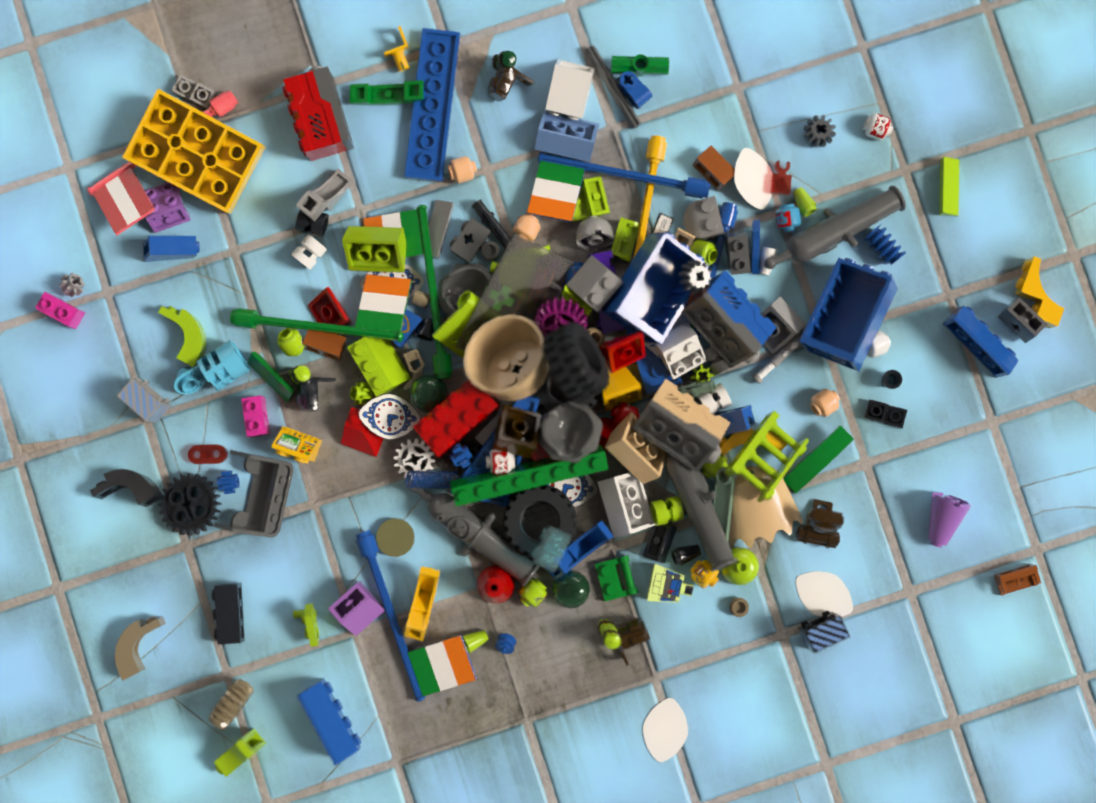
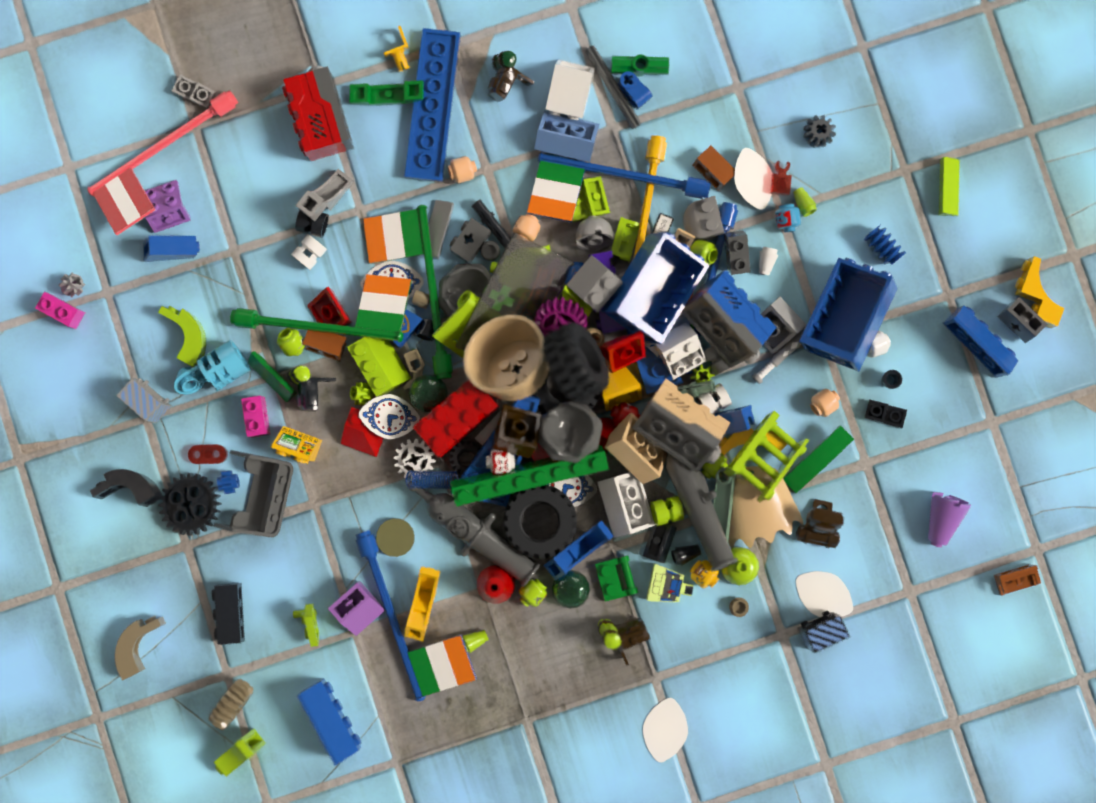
yellow brick [122,89,266,214] -> none
lime slope [342,226,406,273] -> none
blue gear [449,443,473,469] -> none
blue wheel [495,633,516,654] -> none
clear light blue brick [532,526,572,572] -> none
dark grey gear [679,260,713,293] -> none
blue tile [751,220,760,274] -> none
dark grey piece [764,185,906,269] -> none
white head [863,113,893,141] -> none

